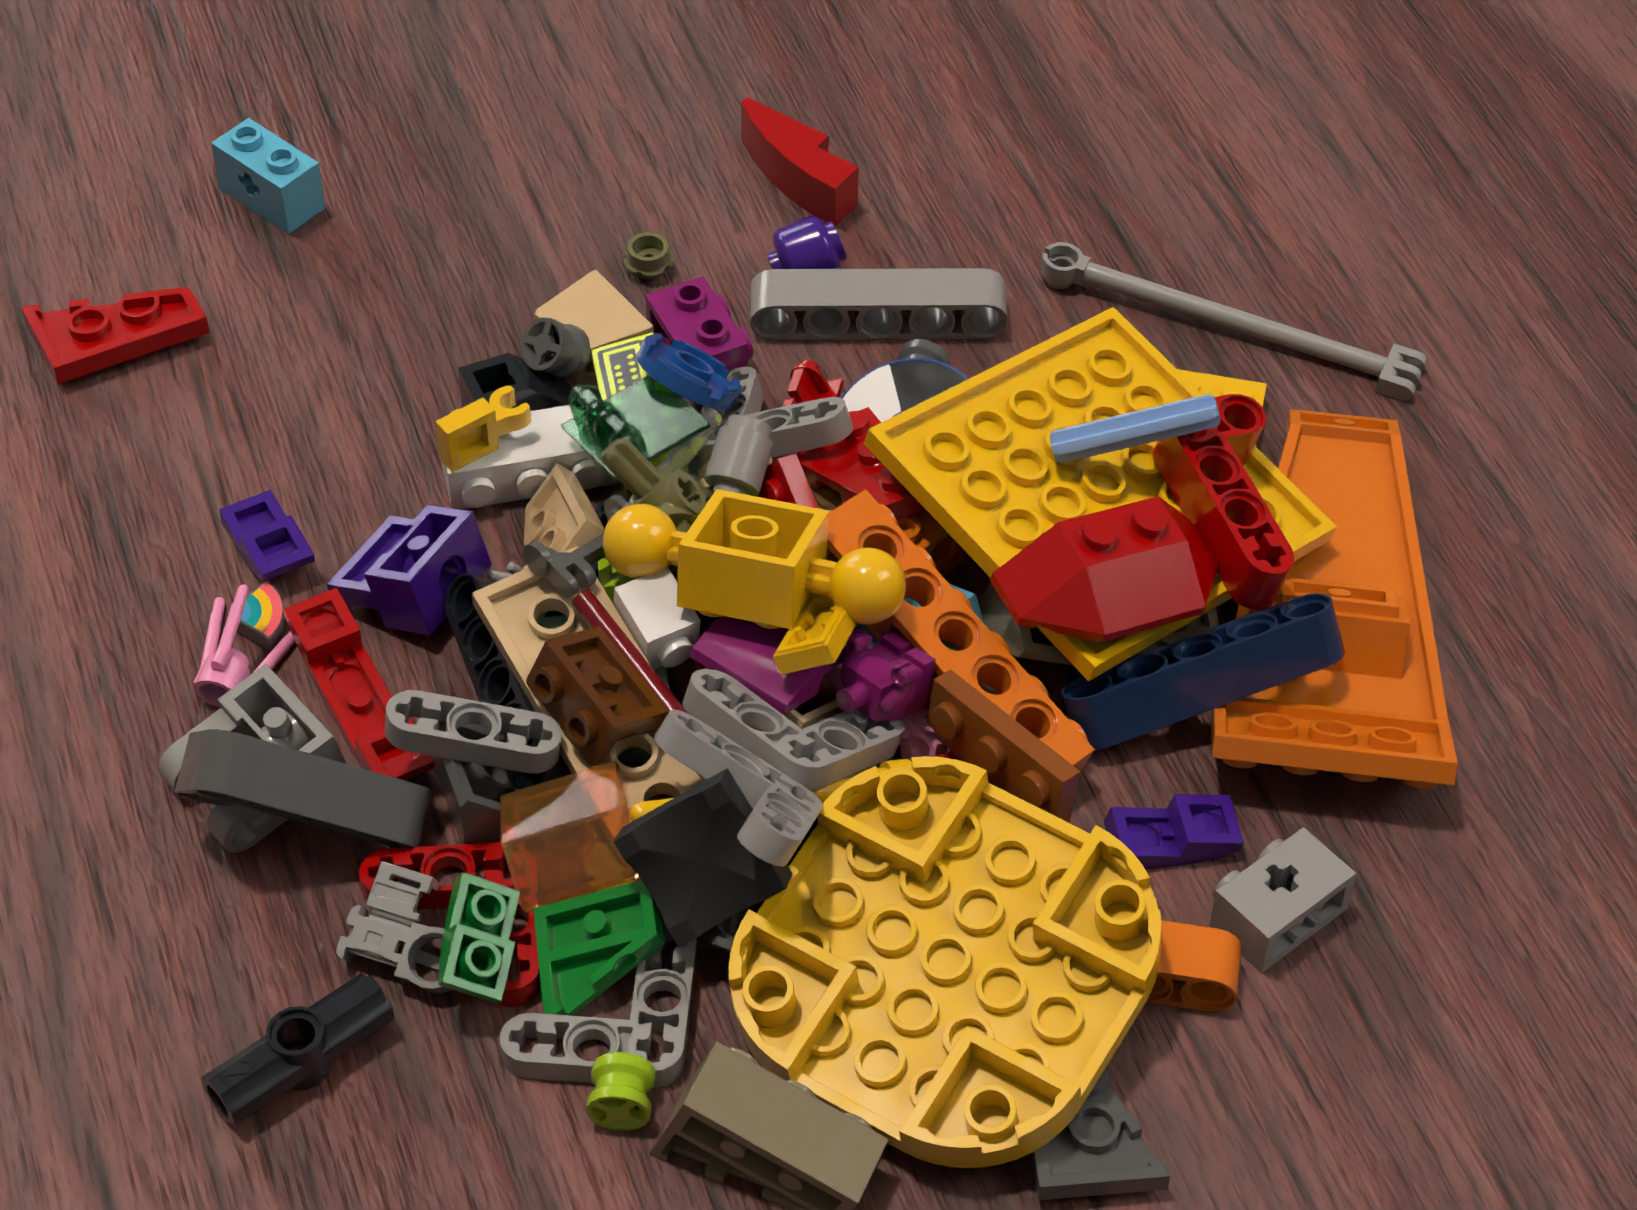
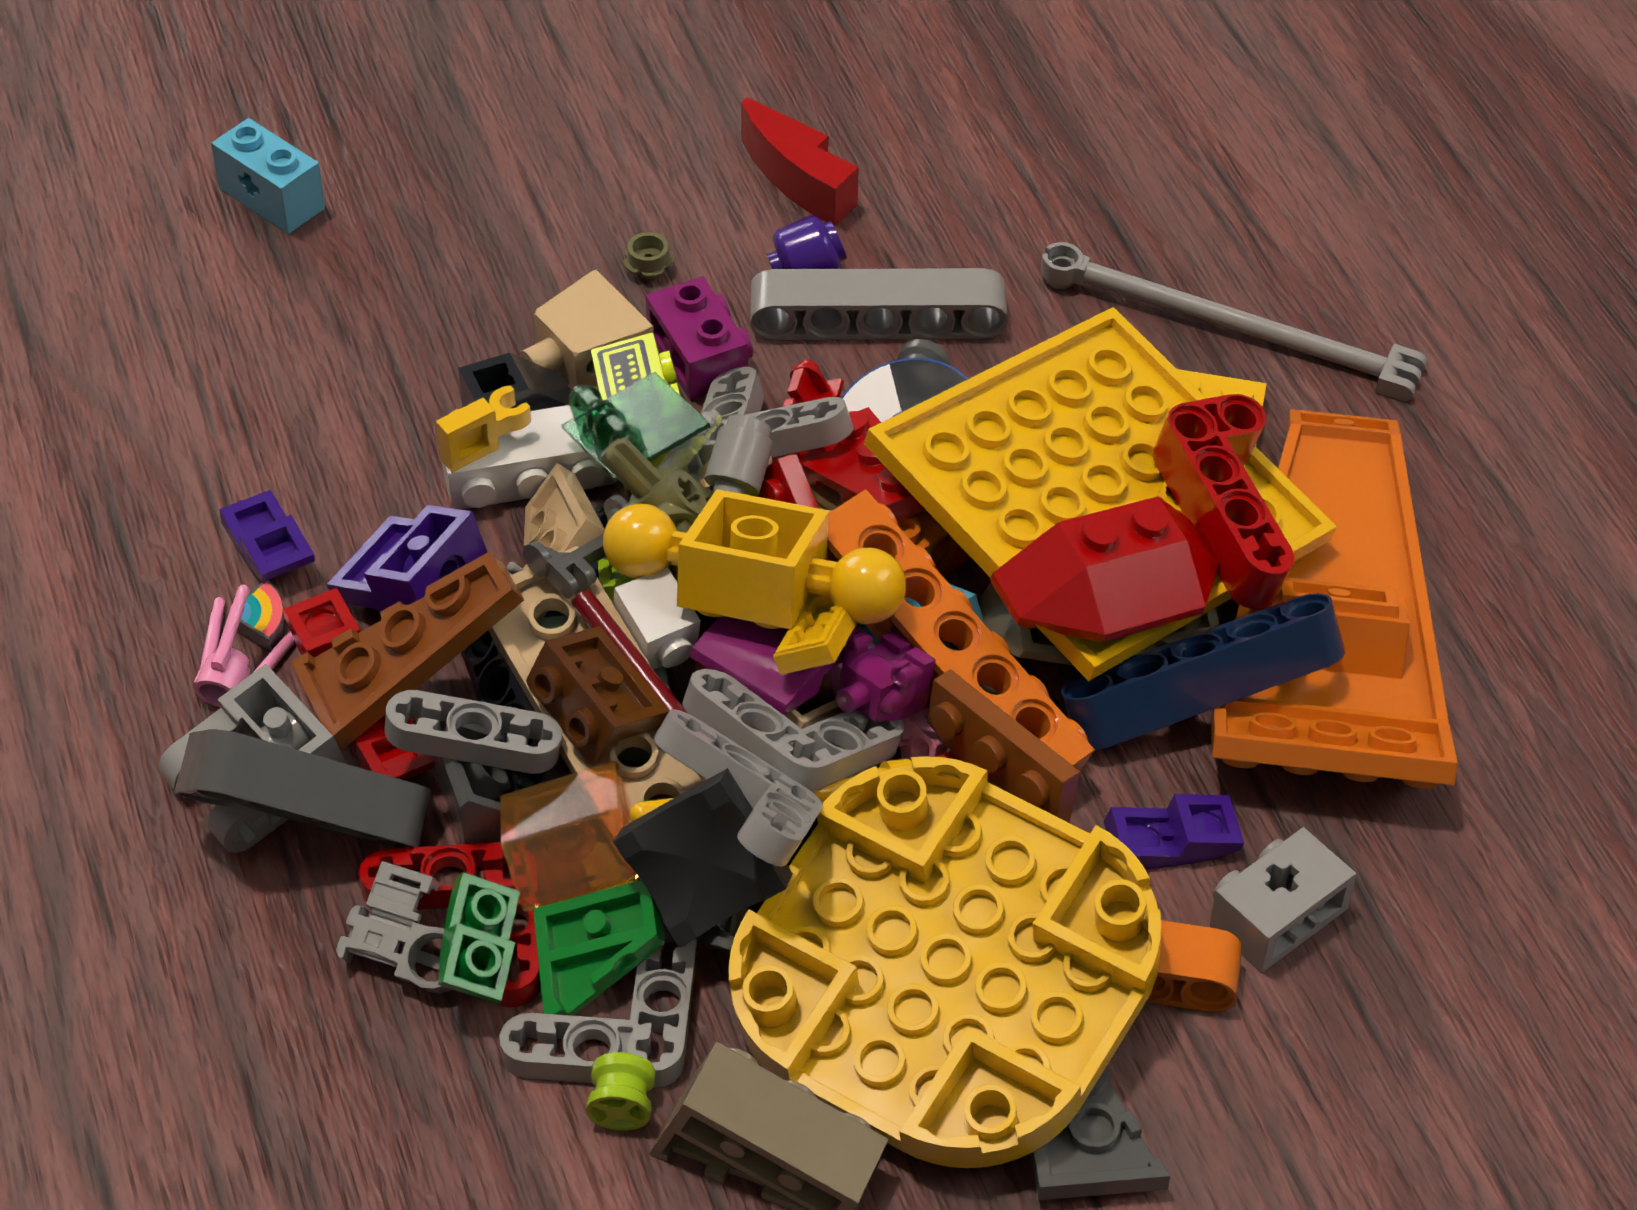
red wing [21,287,210,384] -> none
black piece [201,973,395,1126] -> none
dark grey wheel [521,317,591,378] -> none
blue tile [636,334,741,410] -> none
light blue axle [1050,394,1220,463] -> none
none -> dark orange wing [291,552,524,749]

